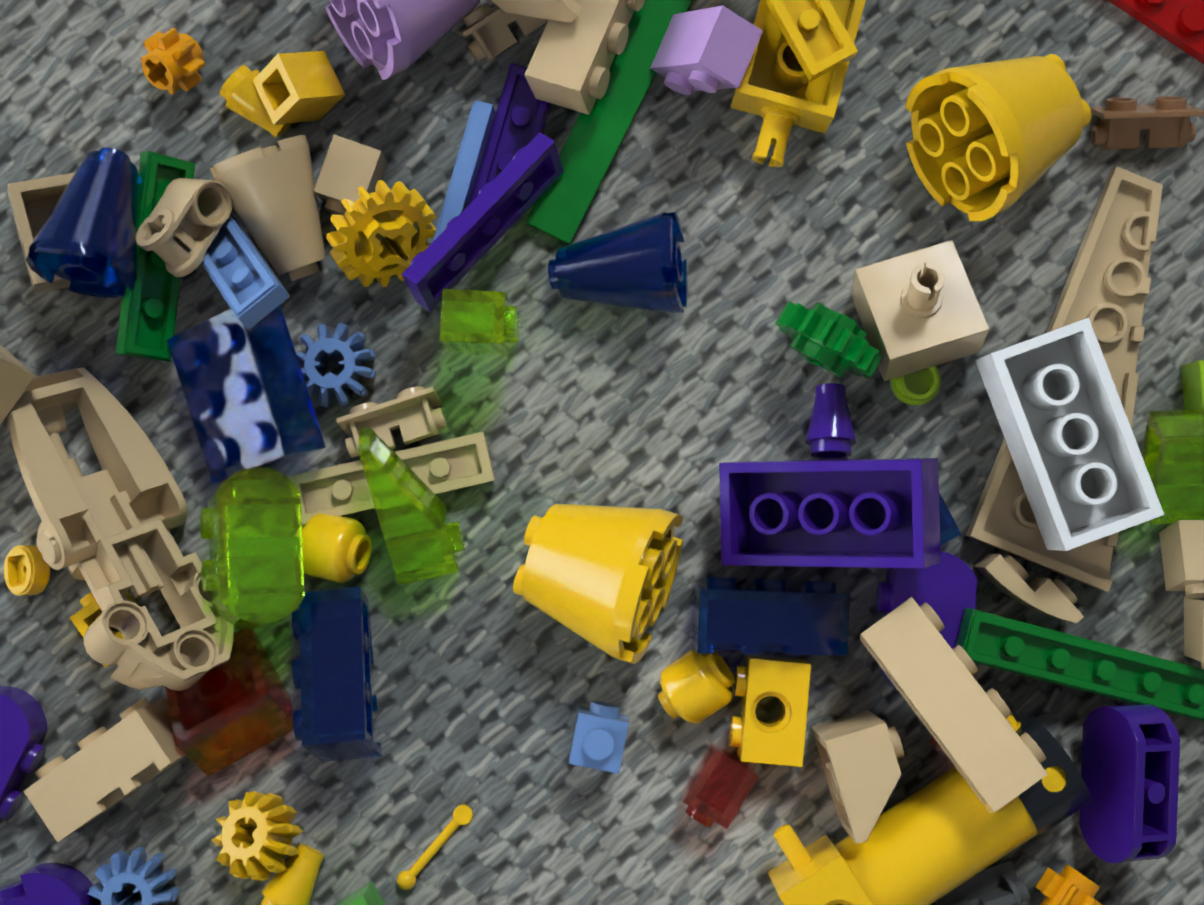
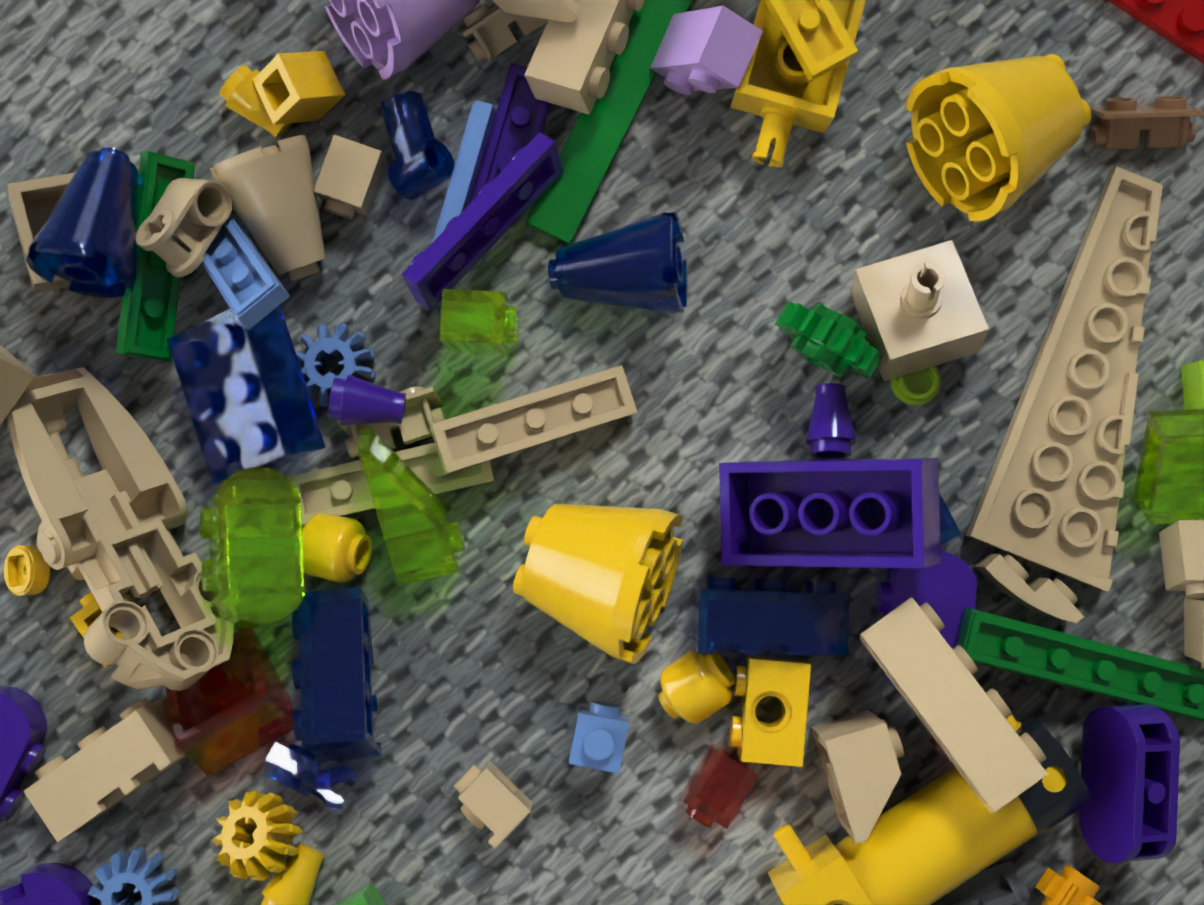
light orange gear [140,28,206,95] -> none
yellow gear [326,180,436,287] -> none
yellow hinge [396,804,473,890] -> none
white brick [975,318,1164,551] -> none
none -> clear blue plate [264,742,357,809]
none -> dark purple cone [328,375,407,425]
none -> clear blue piece [381,90,455,200]
none -> tan plate [429,365,637,475]
none -> tan brick [453,761,533,848]

